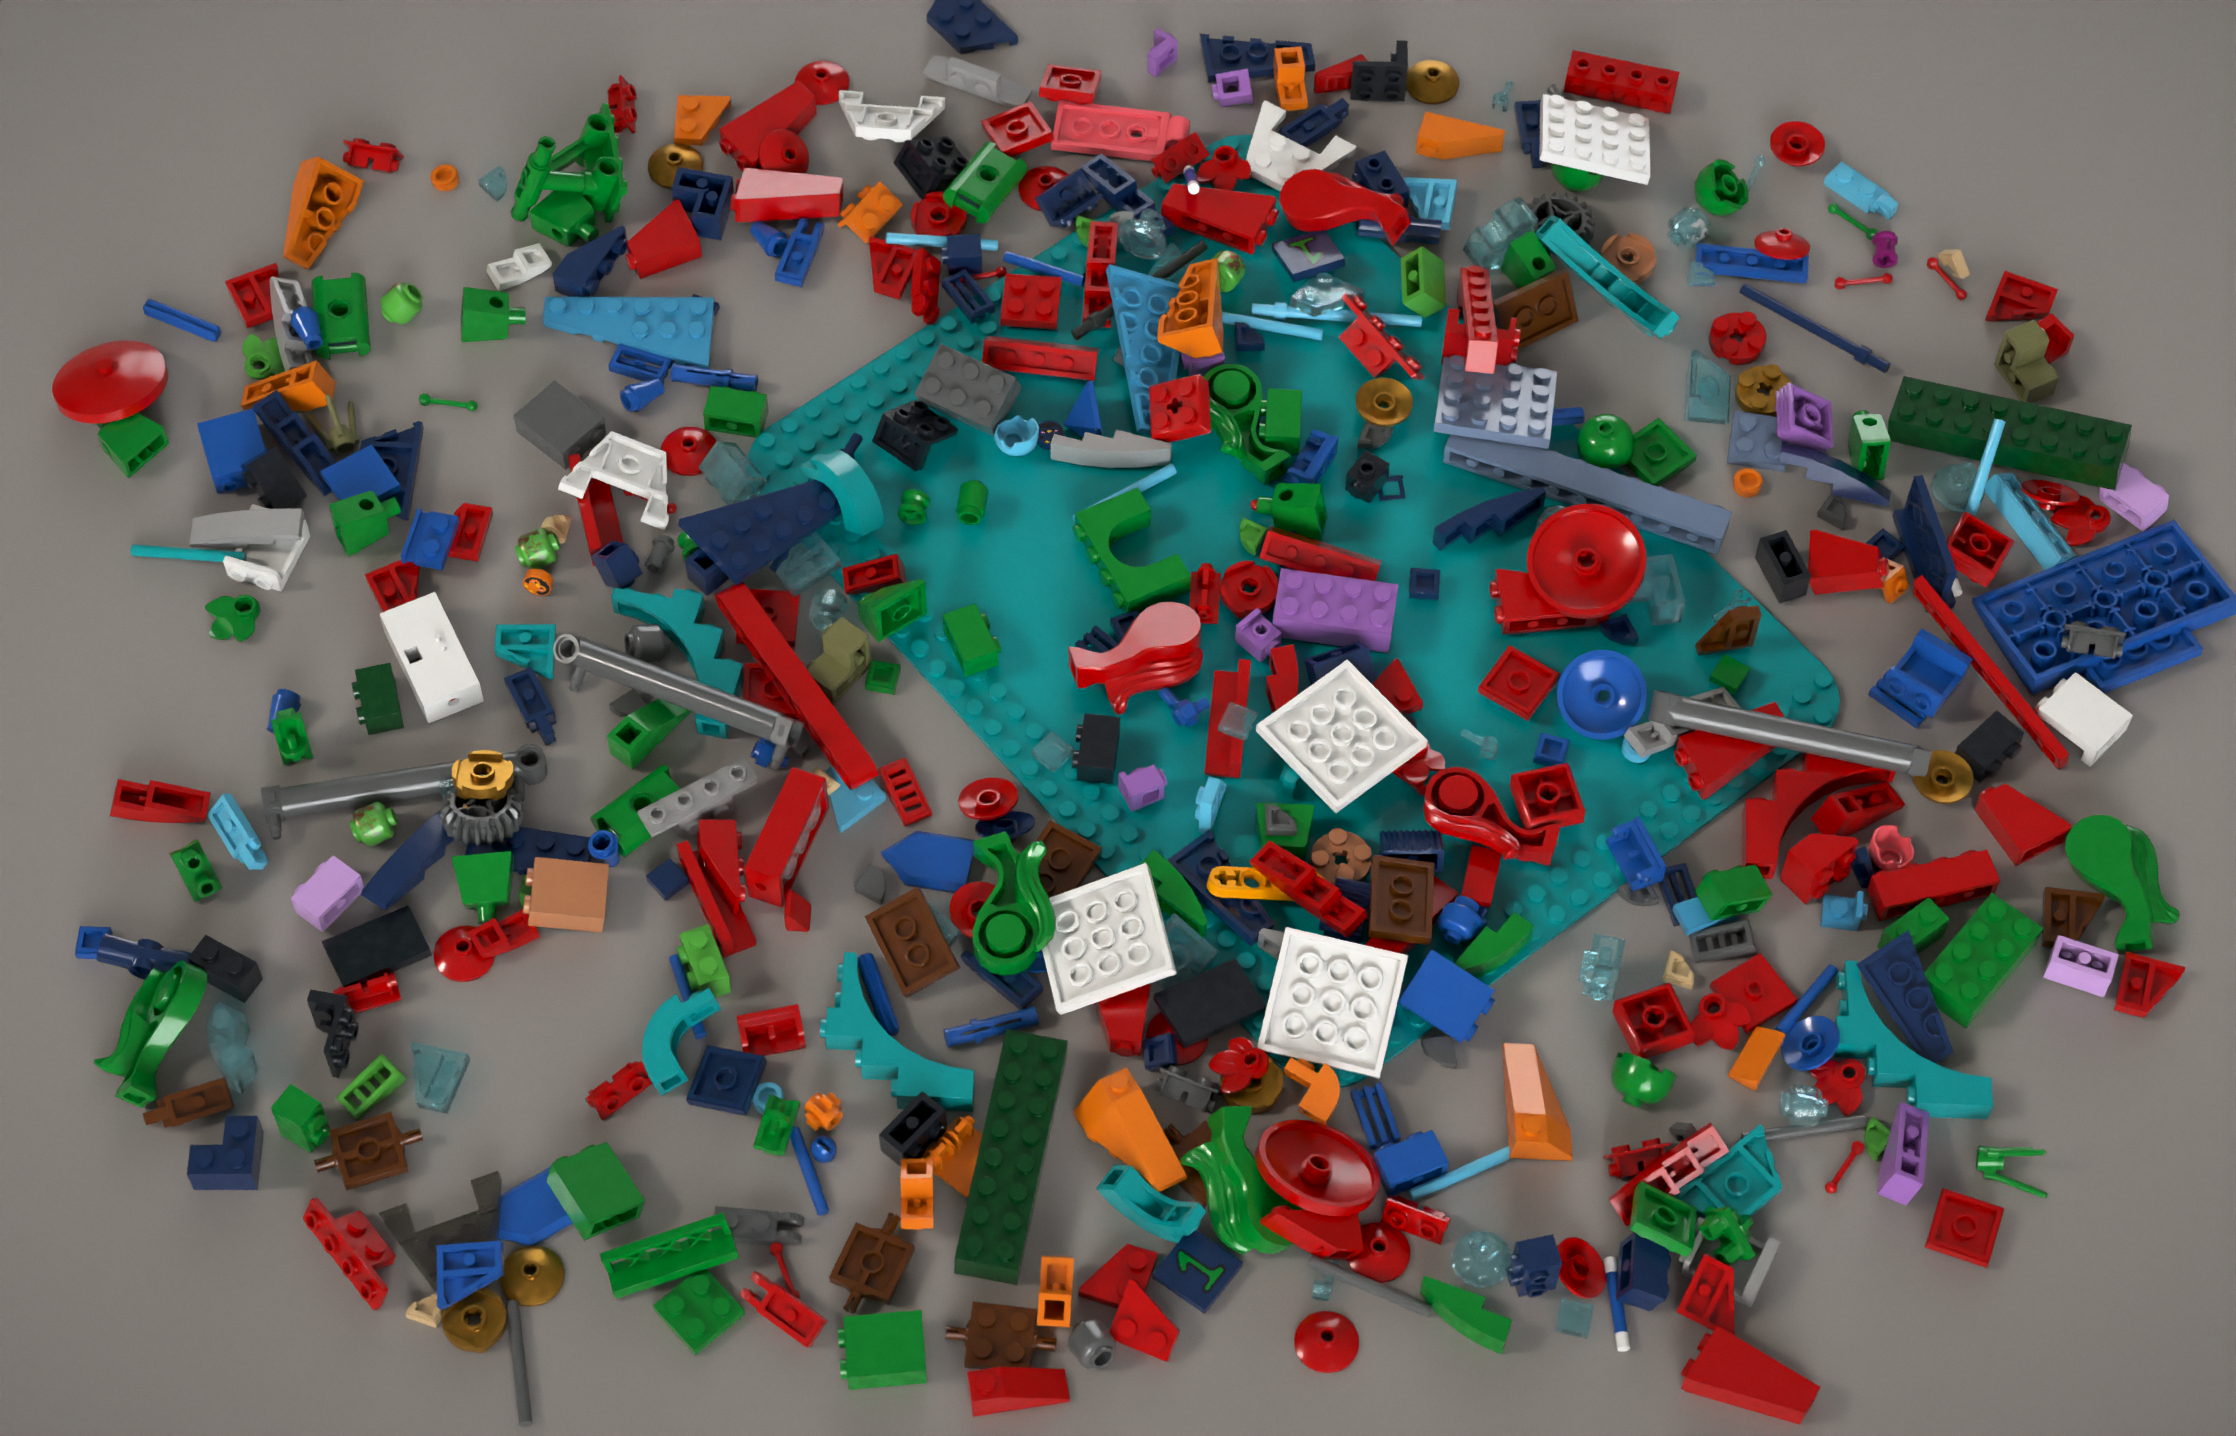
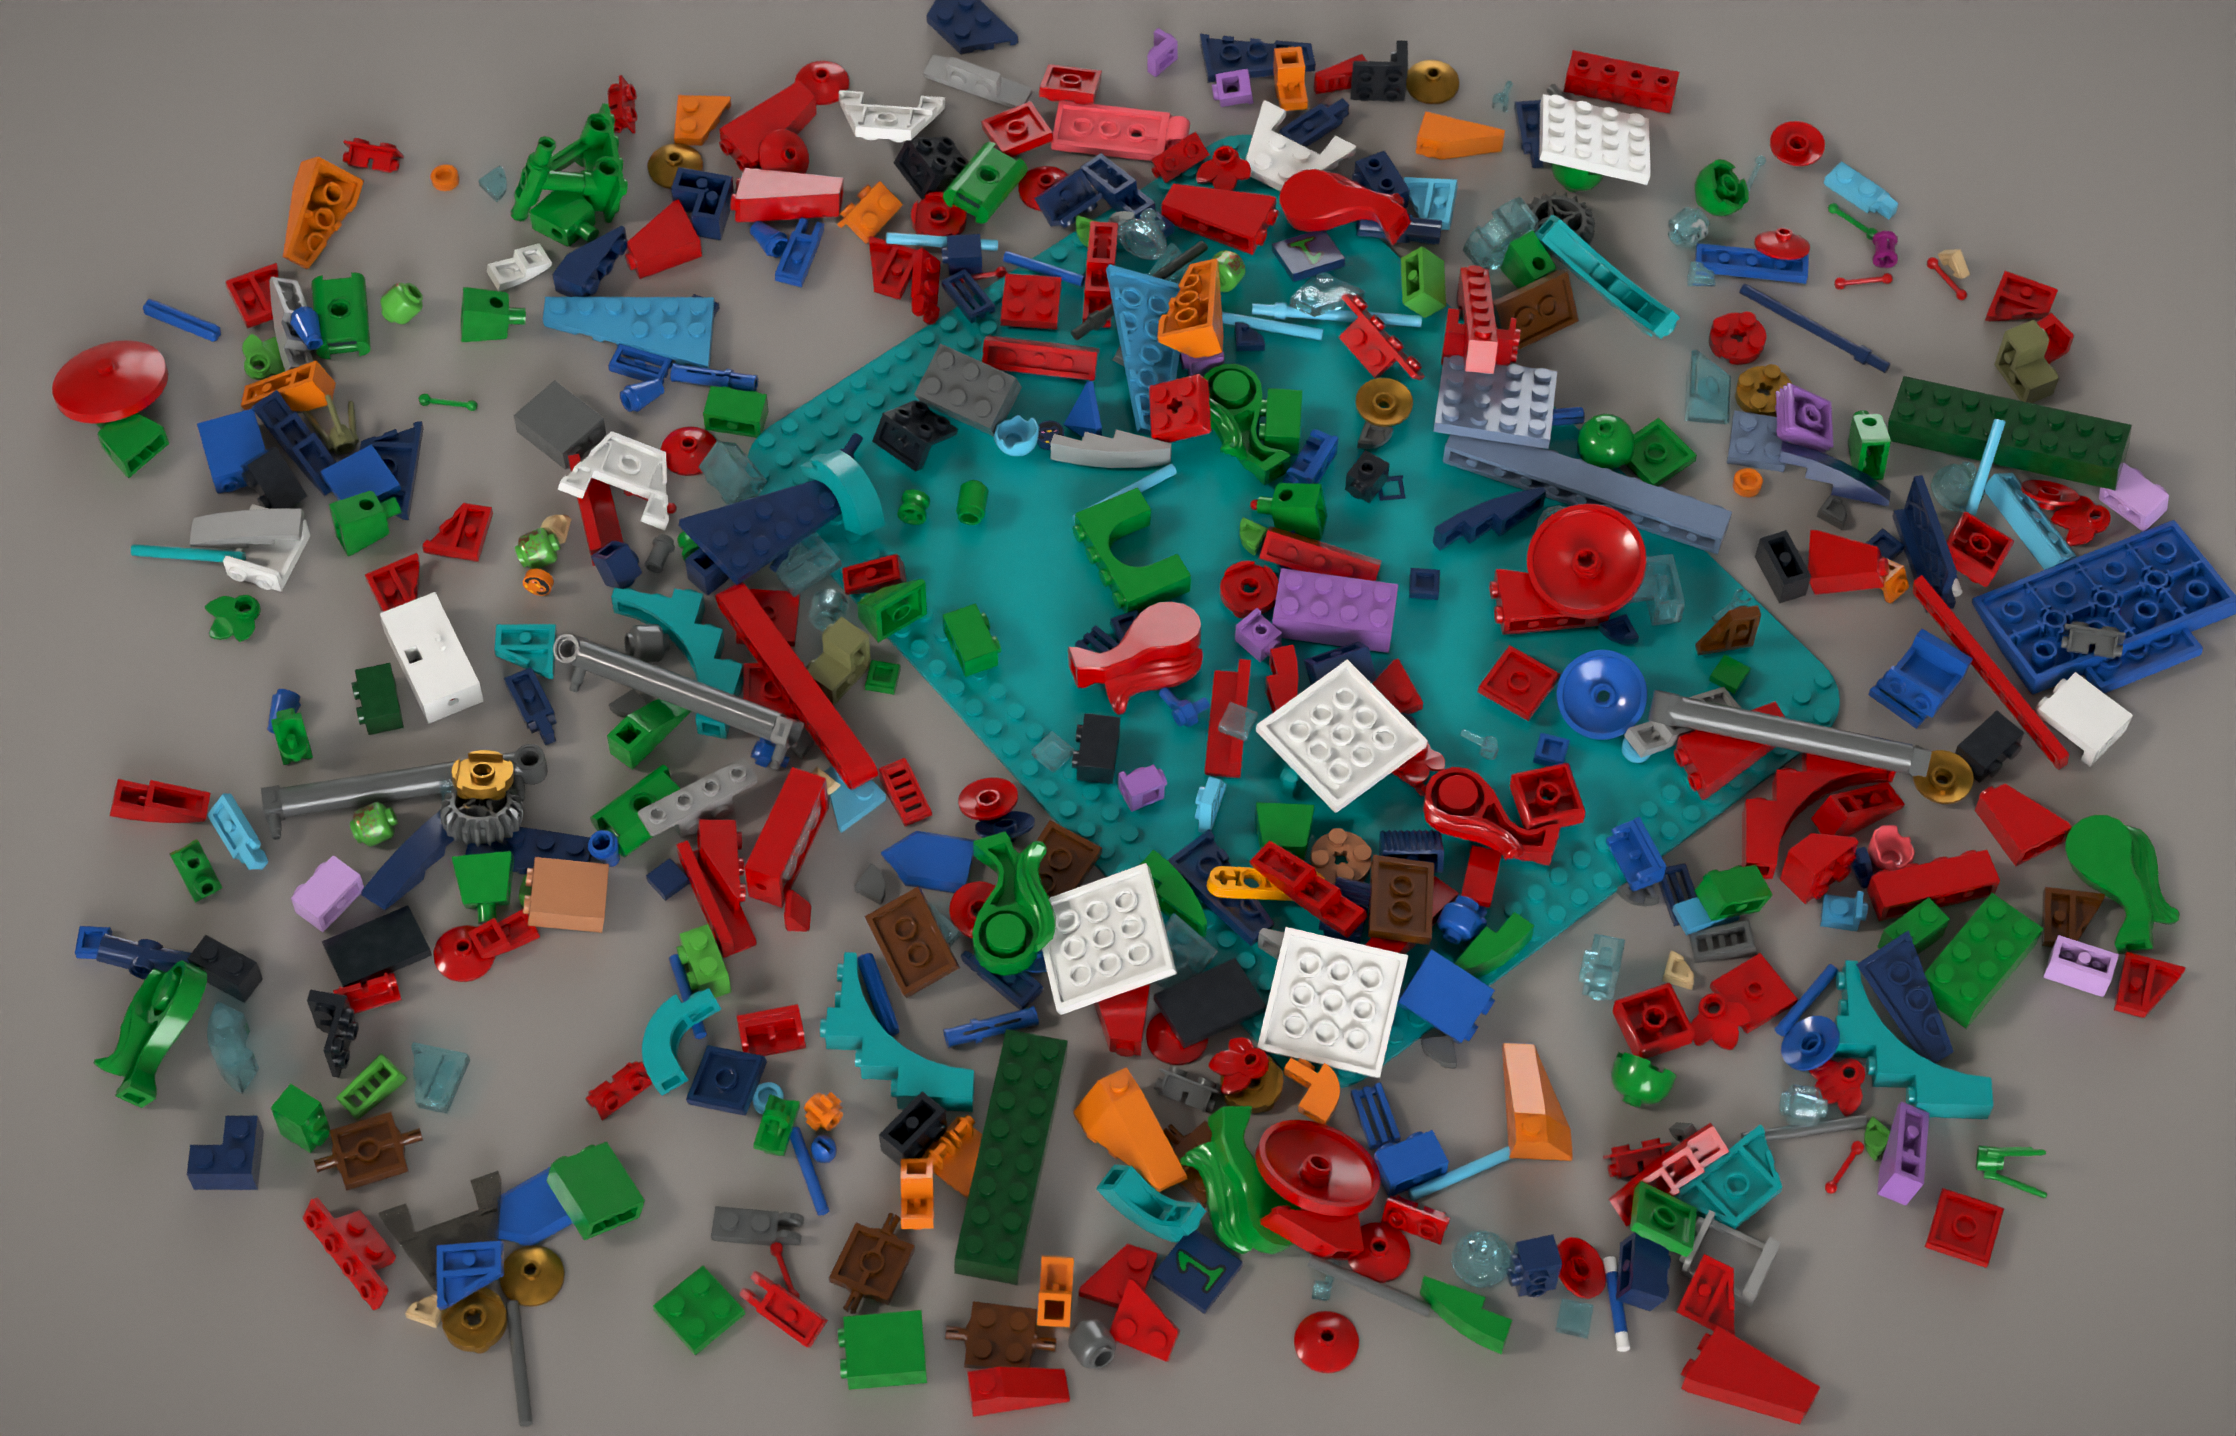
reddish brown hinge [142,1077,235,1128] -> none
blue plate [400,509,460,570] -> none
green fence [600,1212,739,1299] -> none
dark blue tile [1143,1033,1178,1072] -> none
bar [1183,165,1199,194] -> none
red hinge [1189,563,1221,625] -> none
dark grey tile [1265,804,1297,836] -> none
nougat plate [1601,233,1656,285] -> none
green hips [1698,1206,1756,1266] -> none
orange slope [1727,1026,1786,1091] -> none

